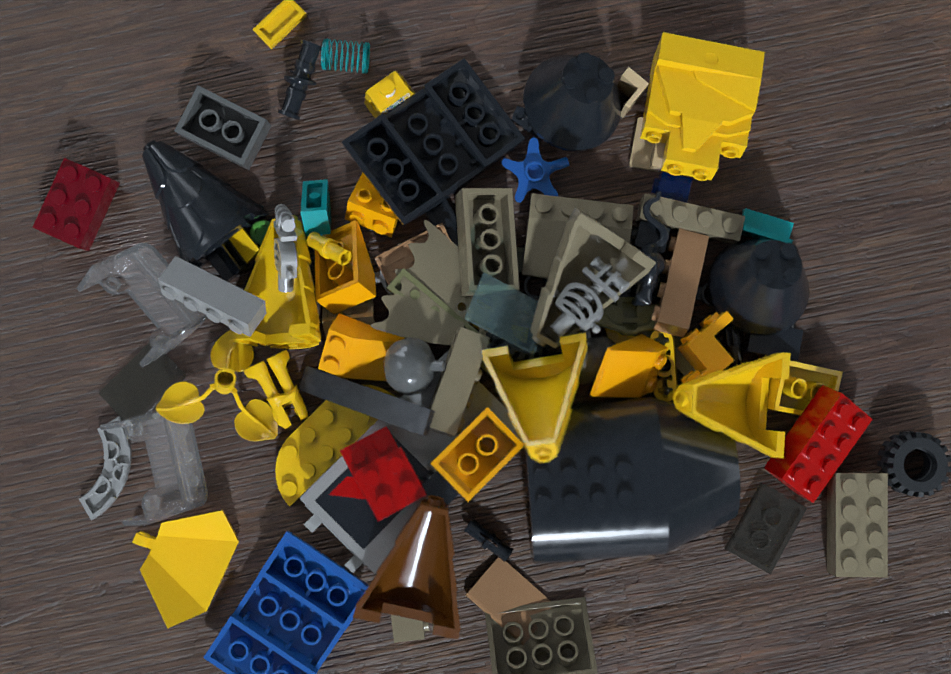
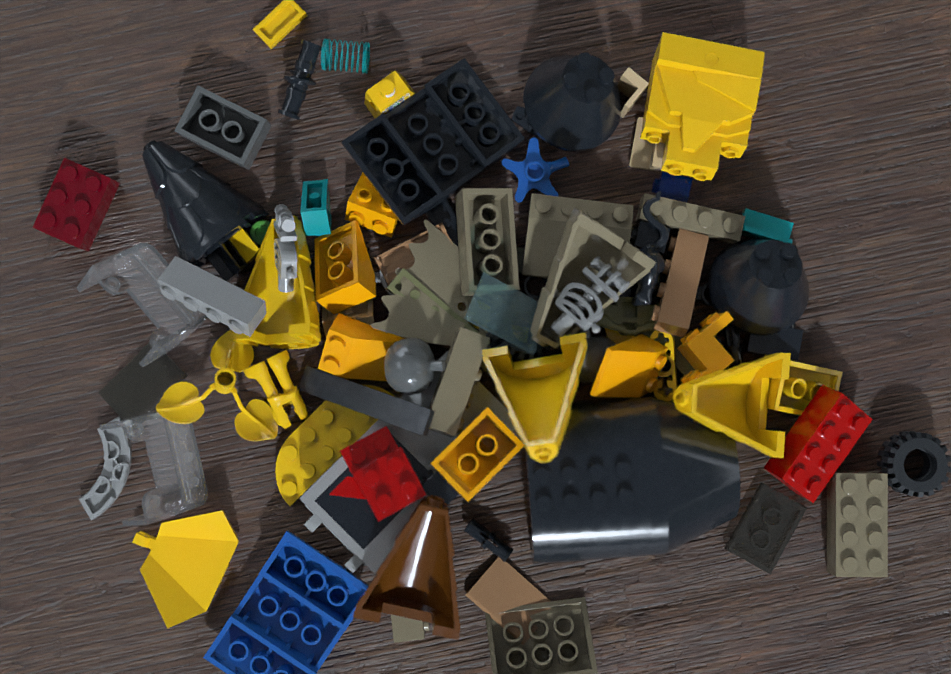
yellow pin [307,232,351,266] -> none

